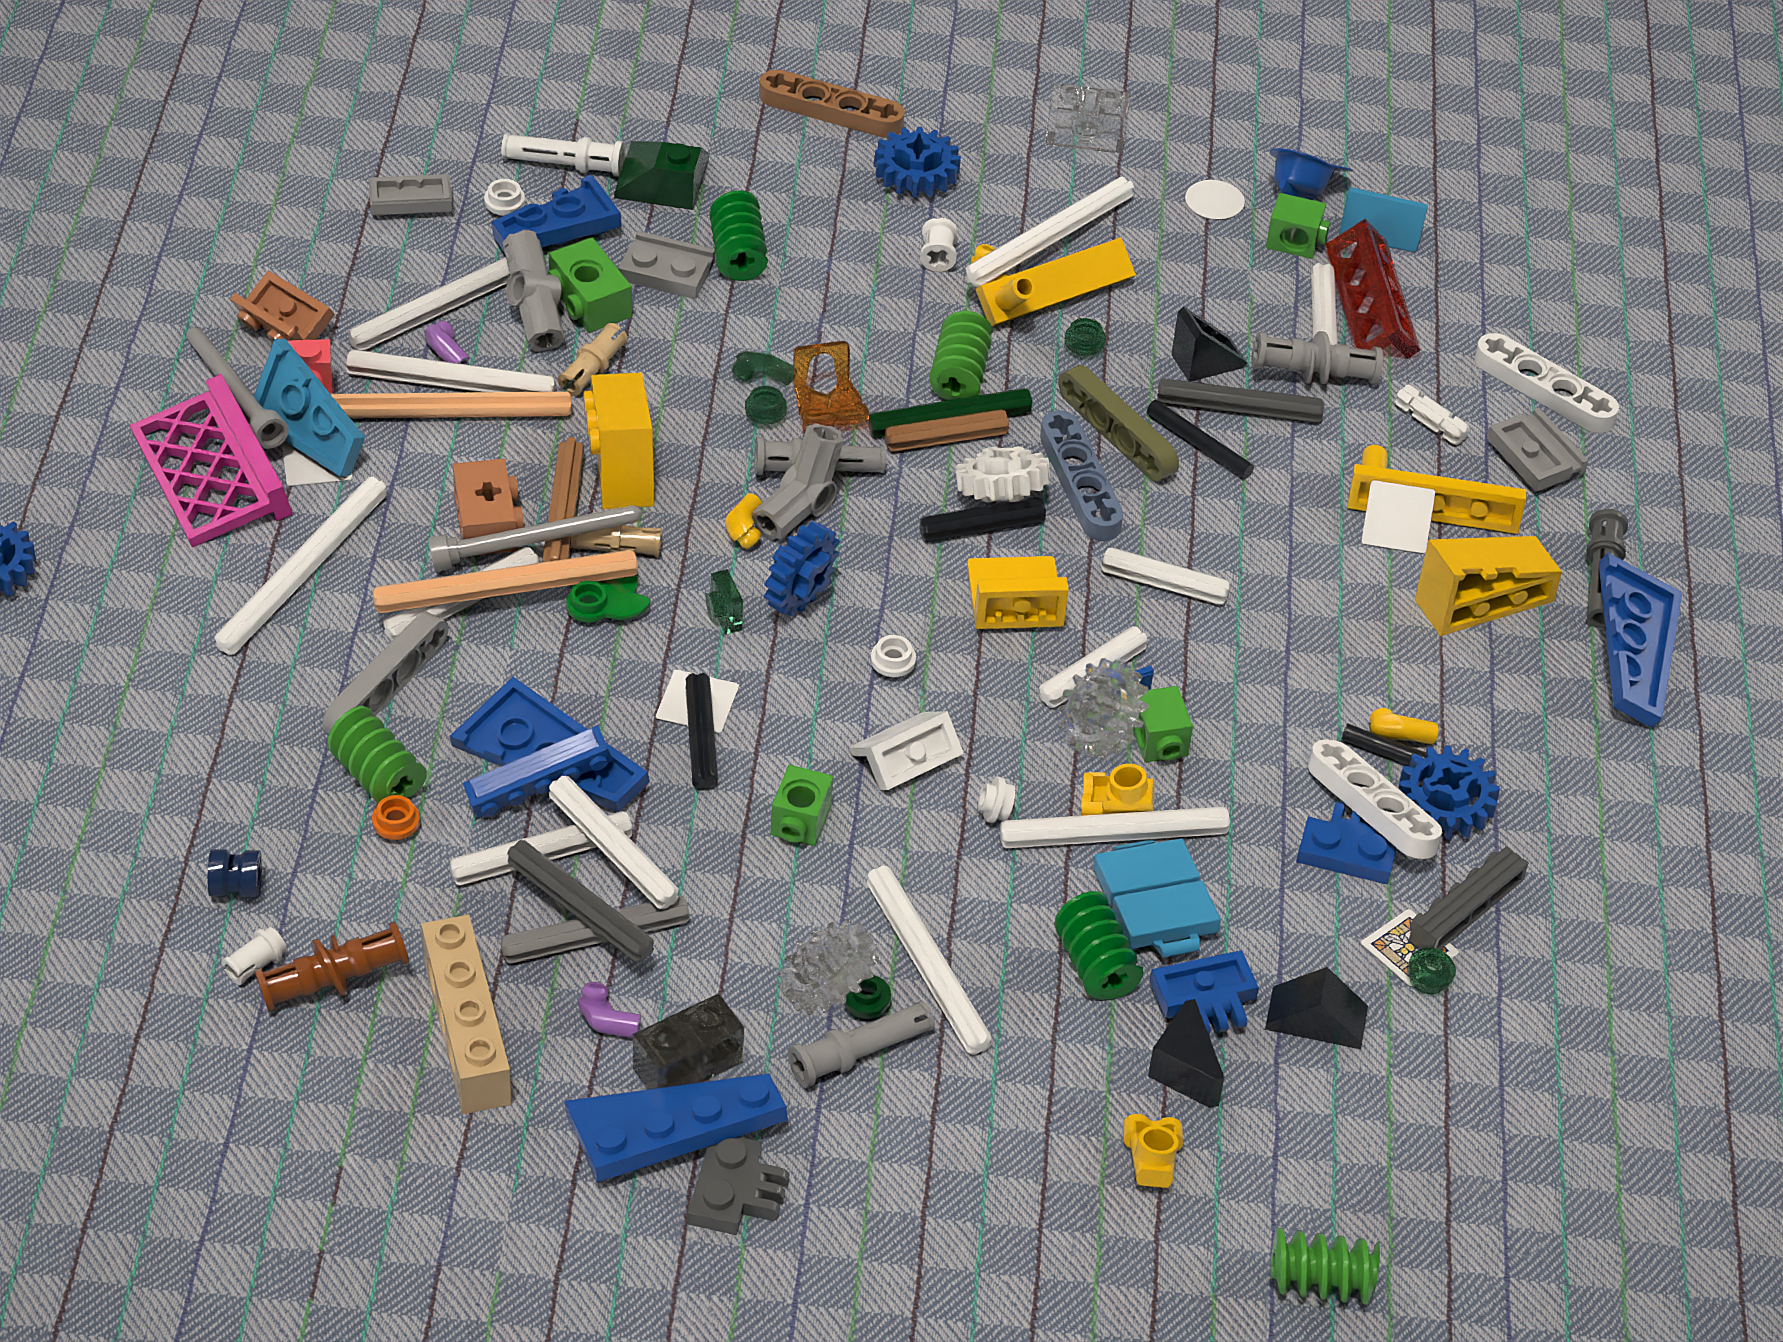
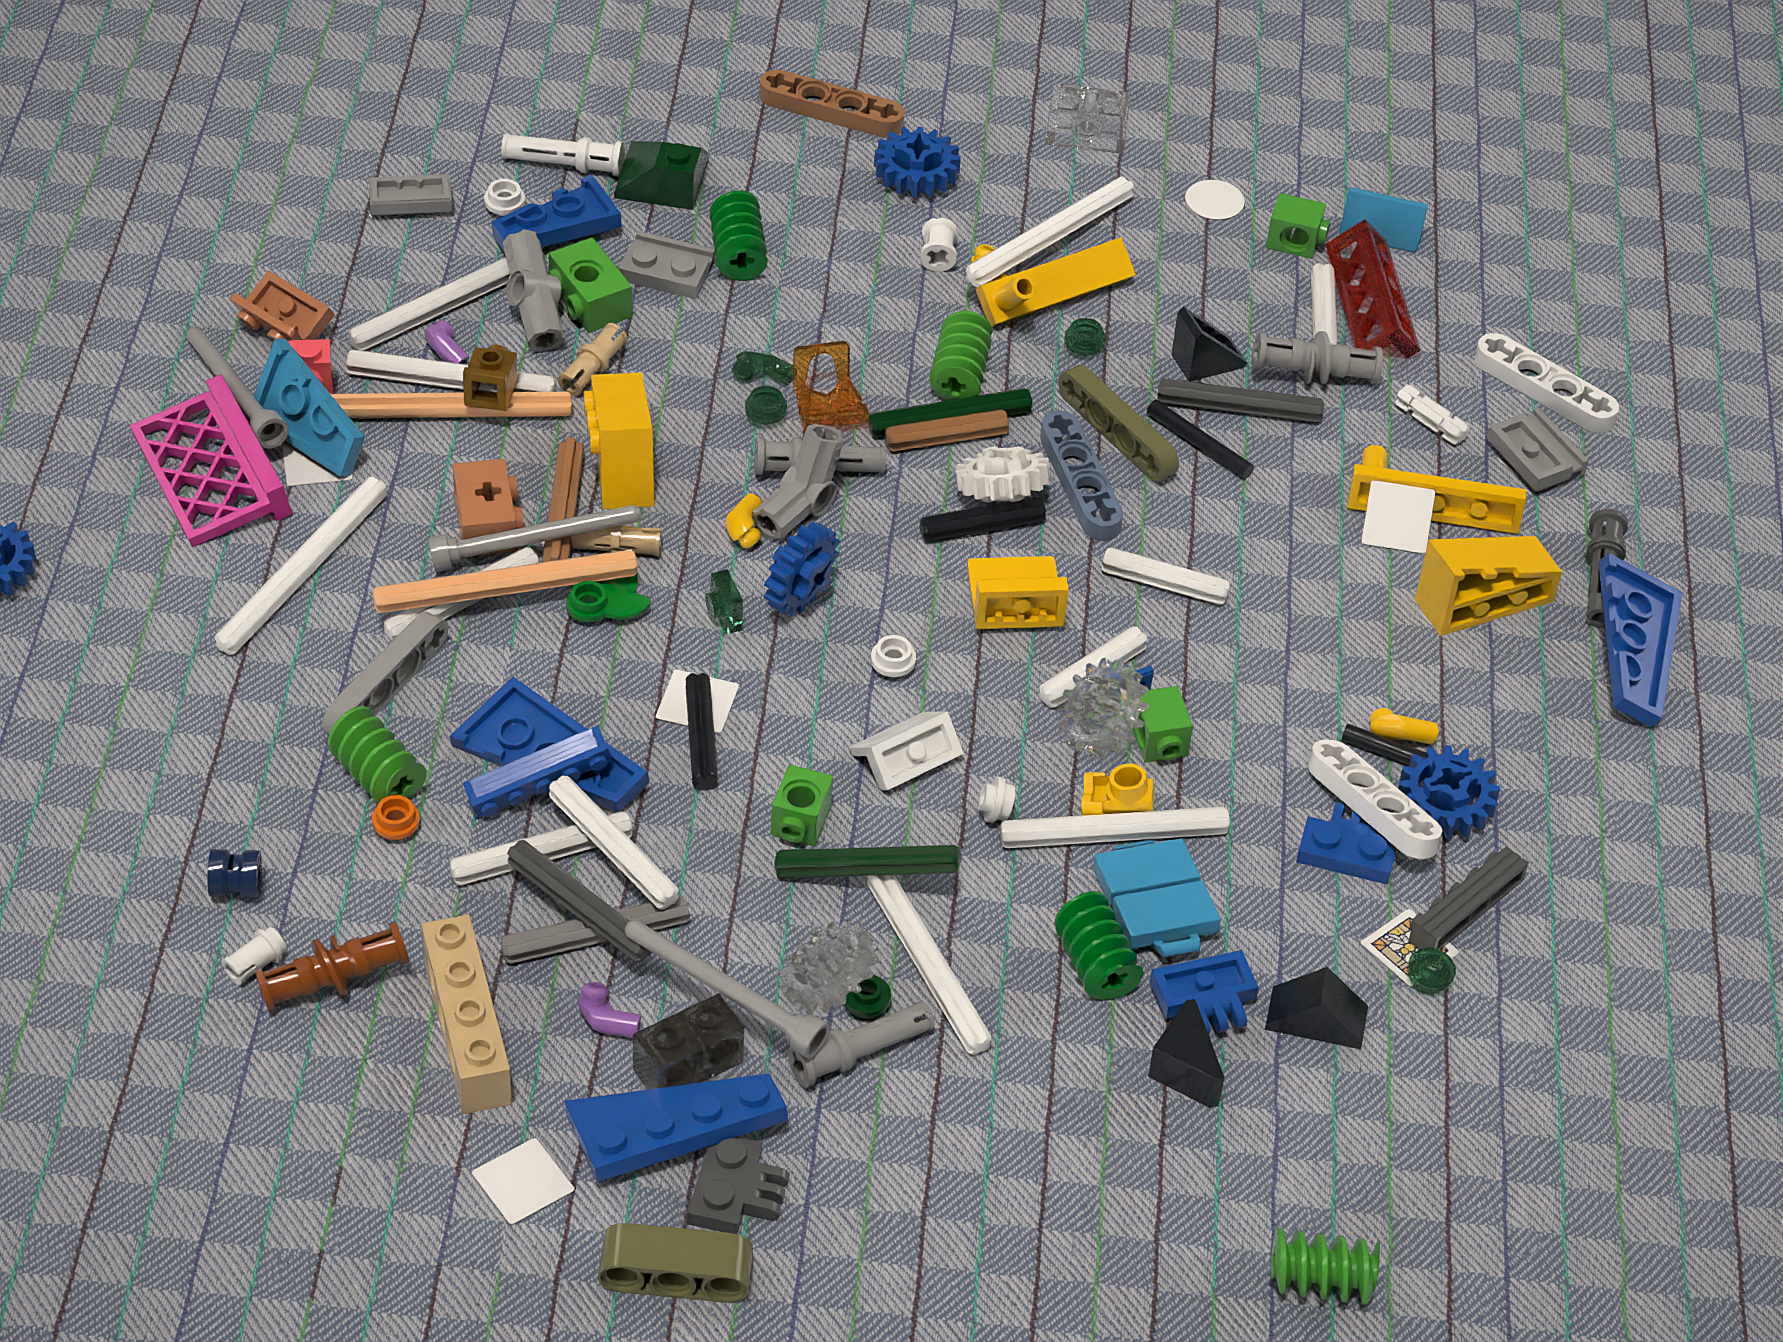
yellow plate [1123,1114,1183,1188] -> none
blue piece [1270,148,1353,200] -> none
none -> pearl gold brick [463,344,517,411]
none -> white sticker [472,1138,574,1224]
none -> olive beam [598,1223,753,1303]
none -> light grey piece [625,920,829,1059]
none -> dark green axle [774,845,961,878]

